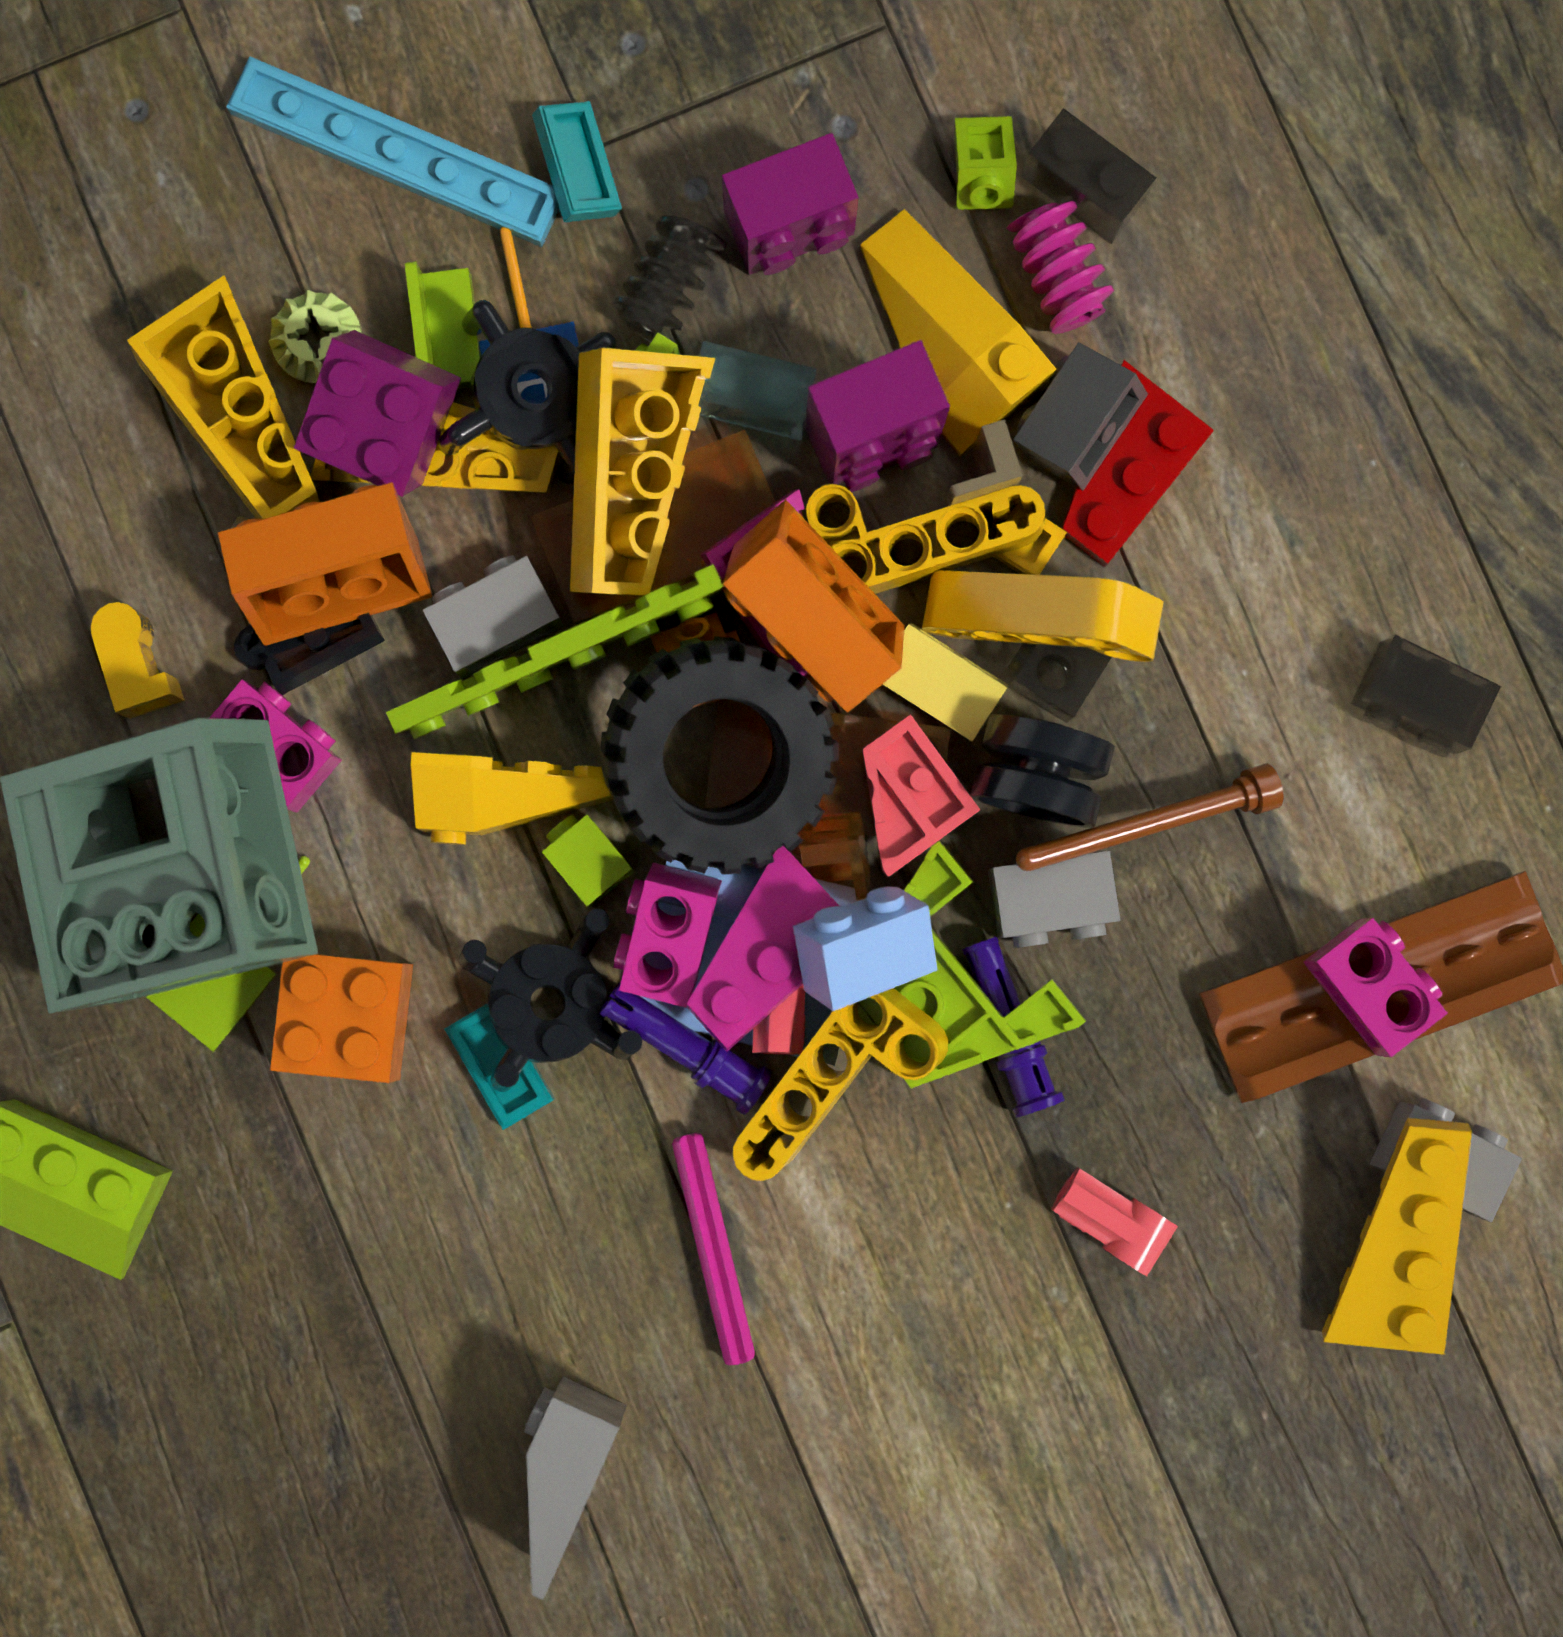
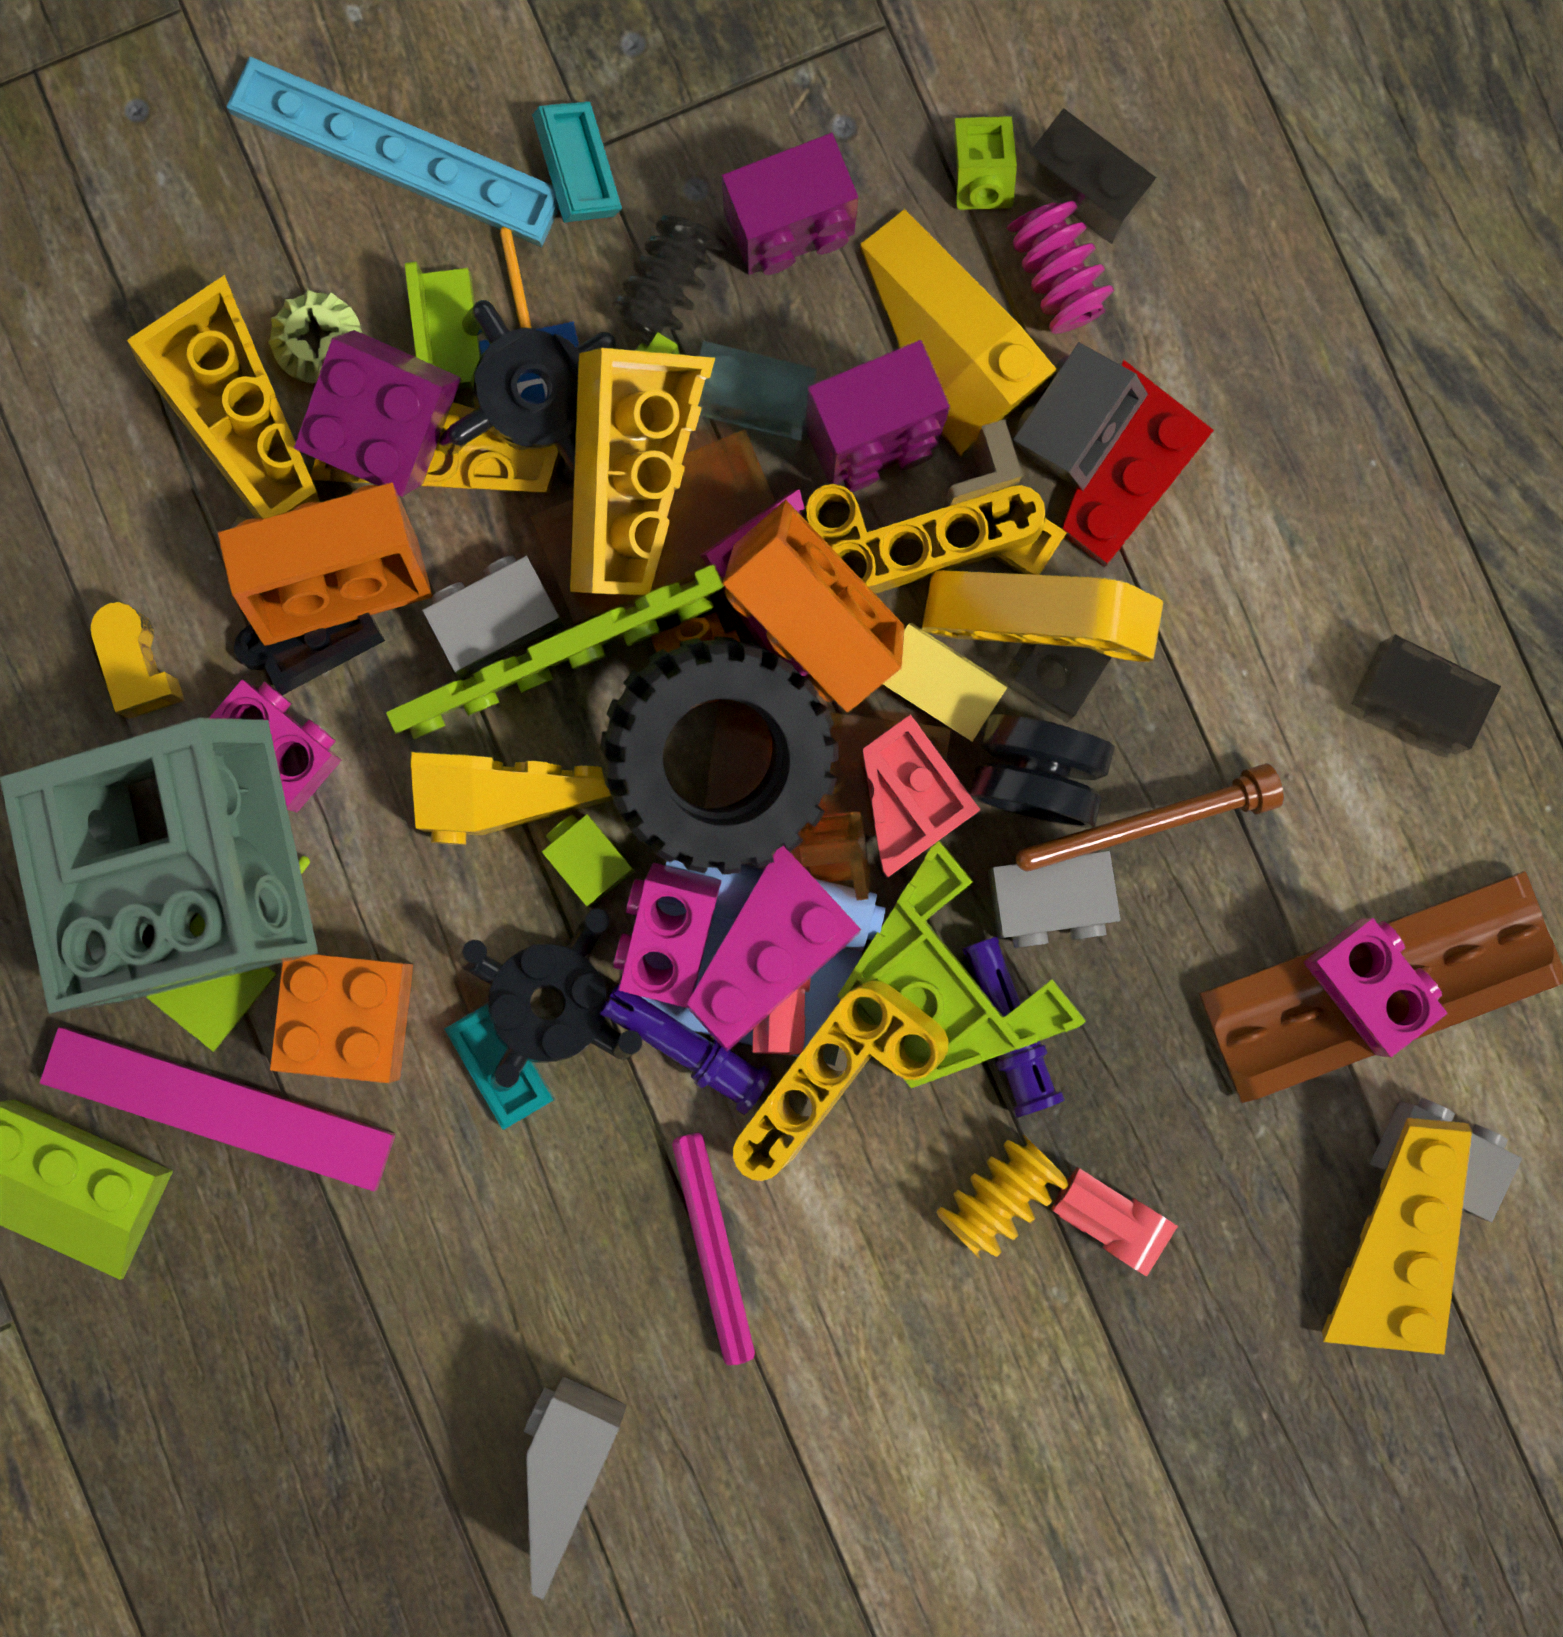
light blue brick [793,887,938,1011] -> none
none -> dark pink tile [40,1027,396,1192]
none -> yellow piece [937,1134,1069,1260]

